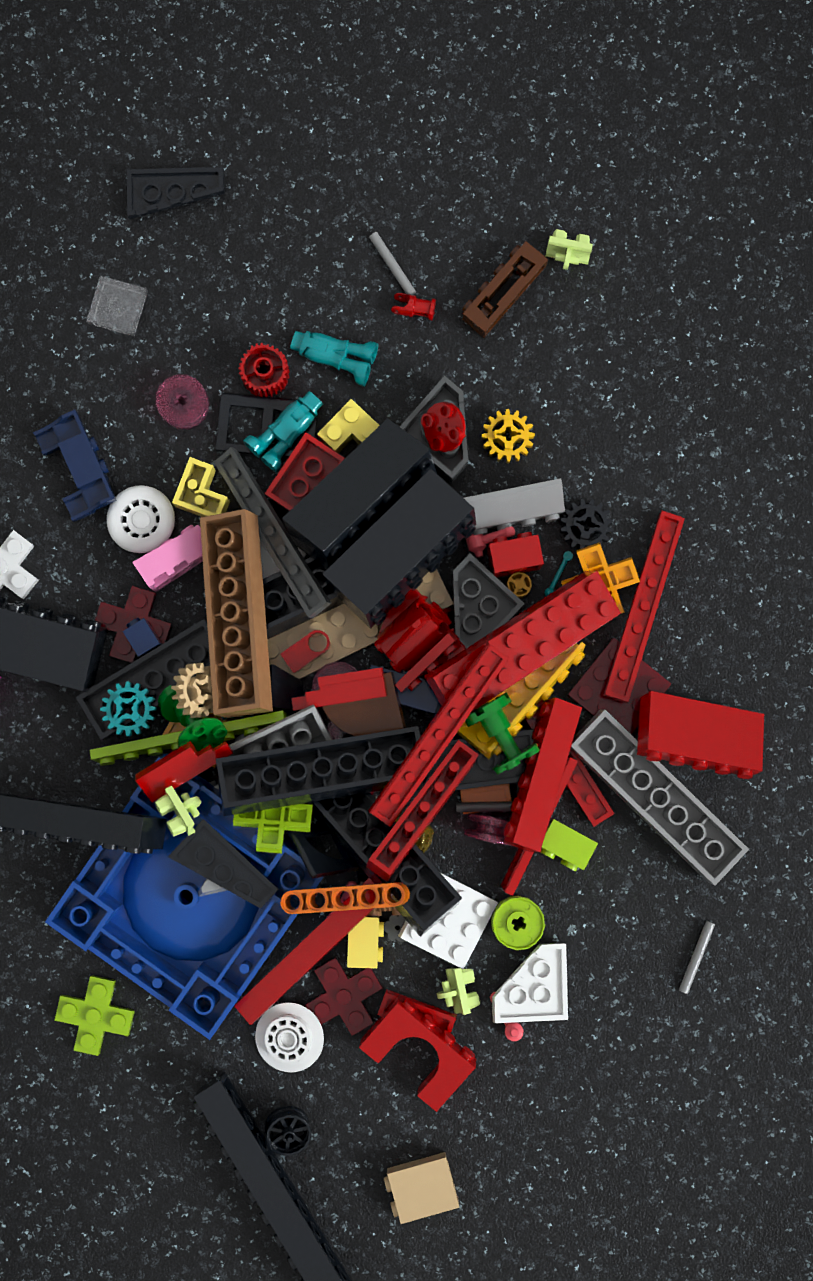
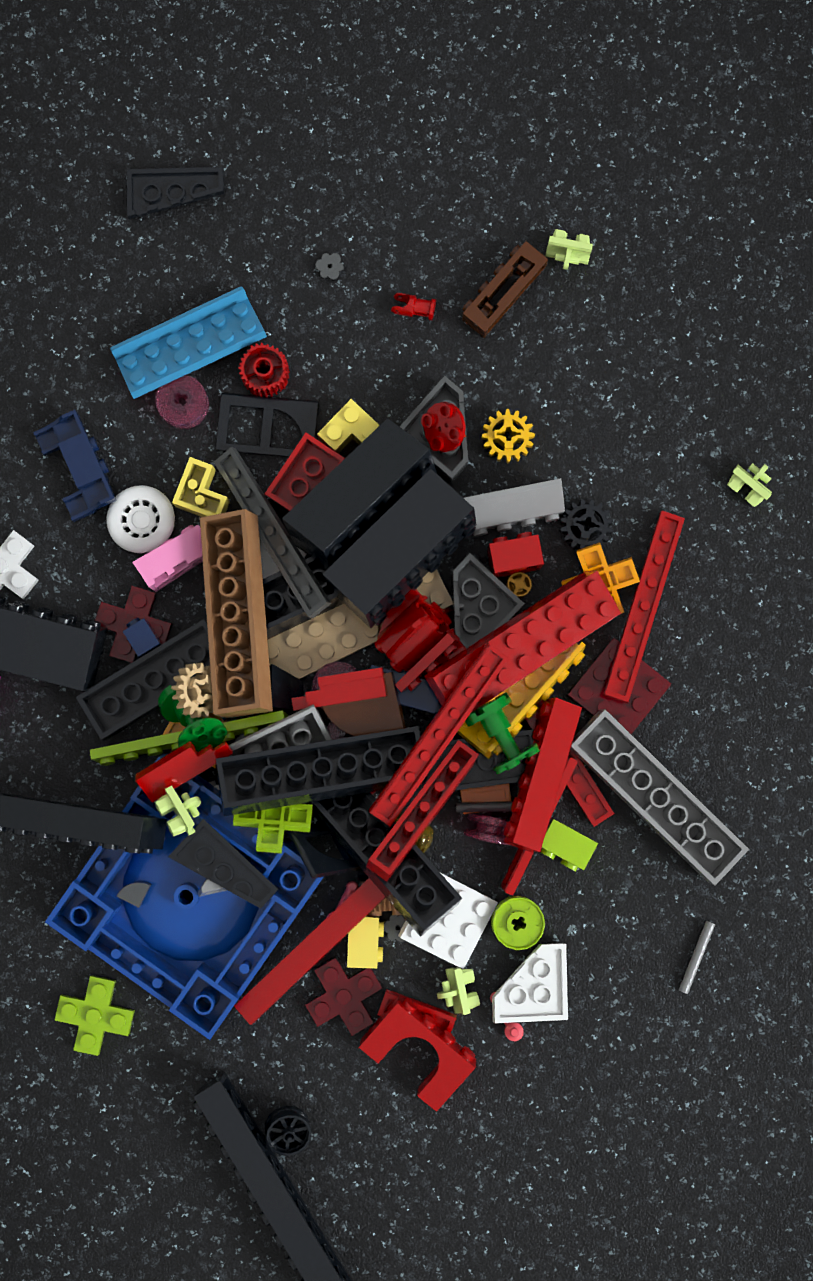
clear plate [87,276,148,336] -> none
teal gear [100,681,157,736] -> none
teal piece [243,391,323,473] -> none
white wheel [255,1003,324,1072] -> none
red piece [280,630,330,674] -> none
orange beam [280,882,410,914] -> none
teal piece [290,331,379,387] -> none
light grey bar [369,232,416,295] -> none
tan brick [384,1152,460,1224] -> none
coral piece [466,526,515,558] -> none
teal hinge [544,551,573,596] -> none
red brick [637,691,764,779] -> none
none -> dark azure bracket [110,286,267,399]
none -> dark grey tile [117,881,151,908]
none -> dark grey plant [315,253,344,280]
none -> yellowish green hips [727,463,772,507]

